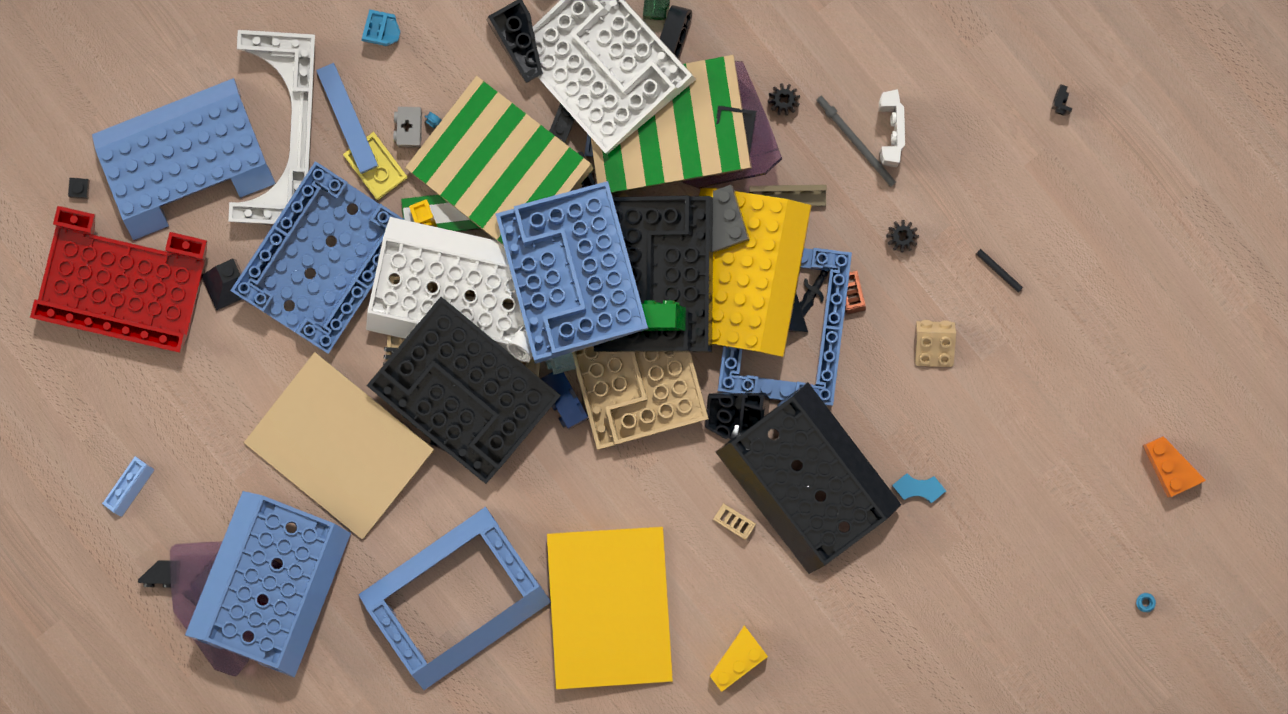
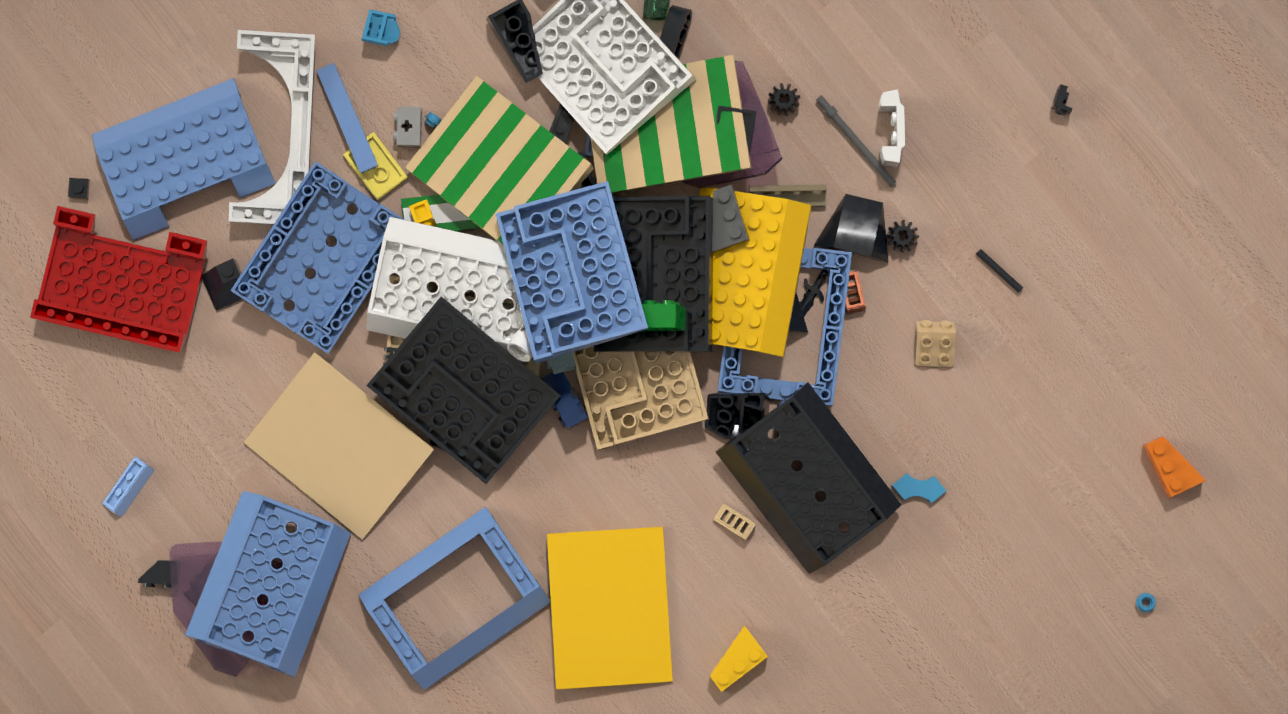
none -> black wedge [814,194,889,263]

